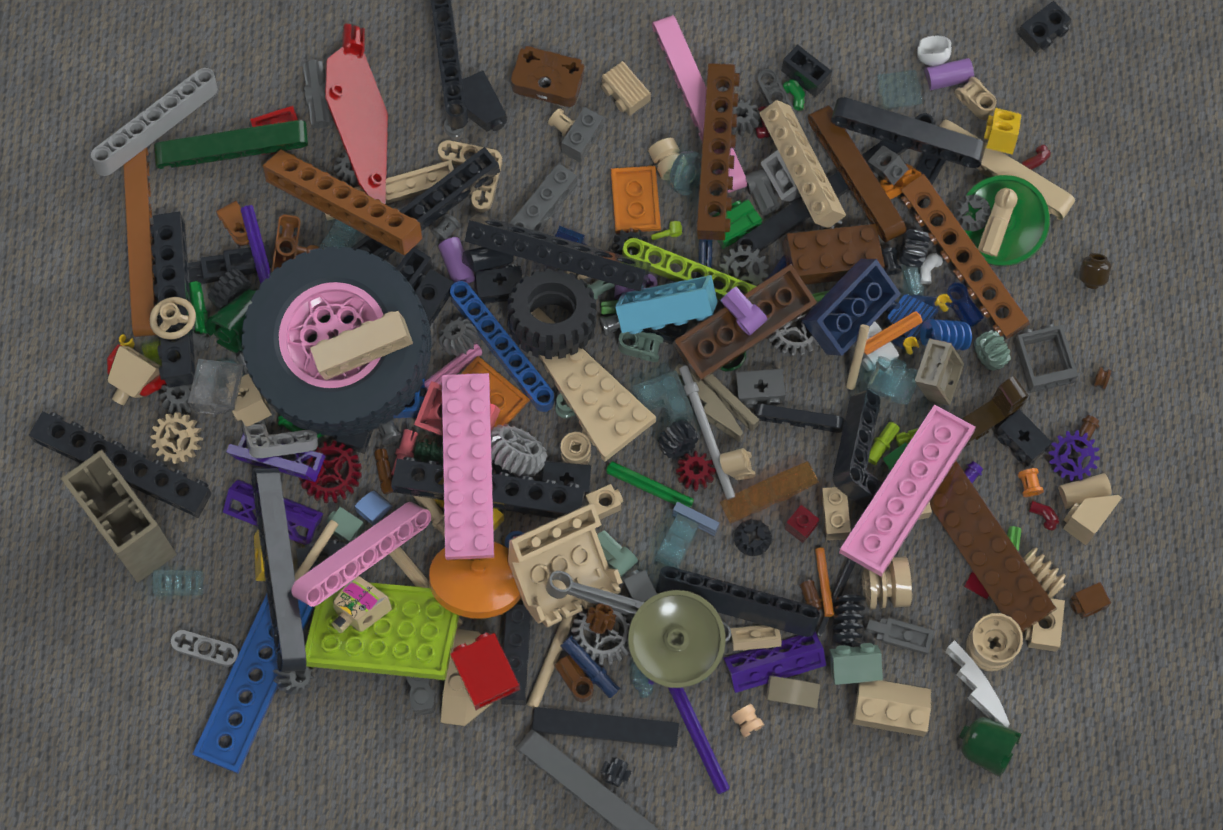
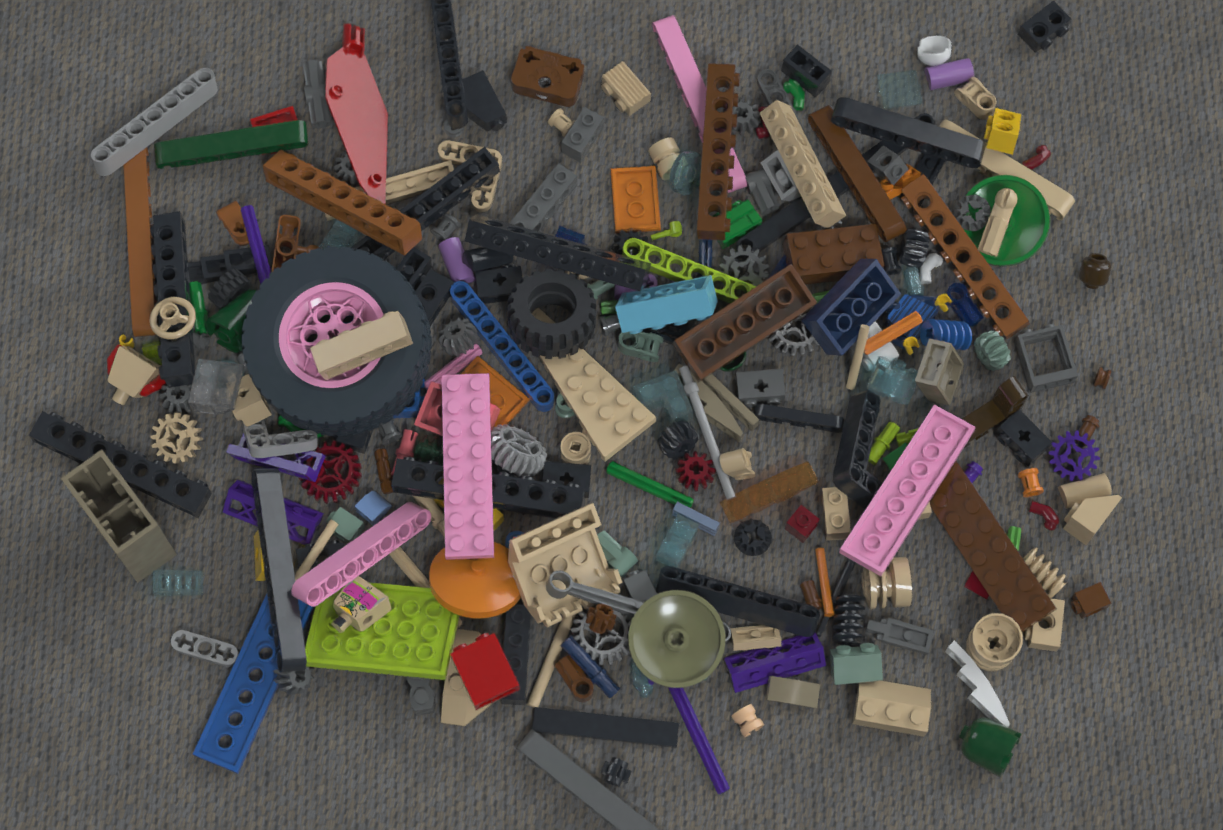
tan brick [585,484,623,520] -> none
medium lavender piece [720,287,767,335] -> none

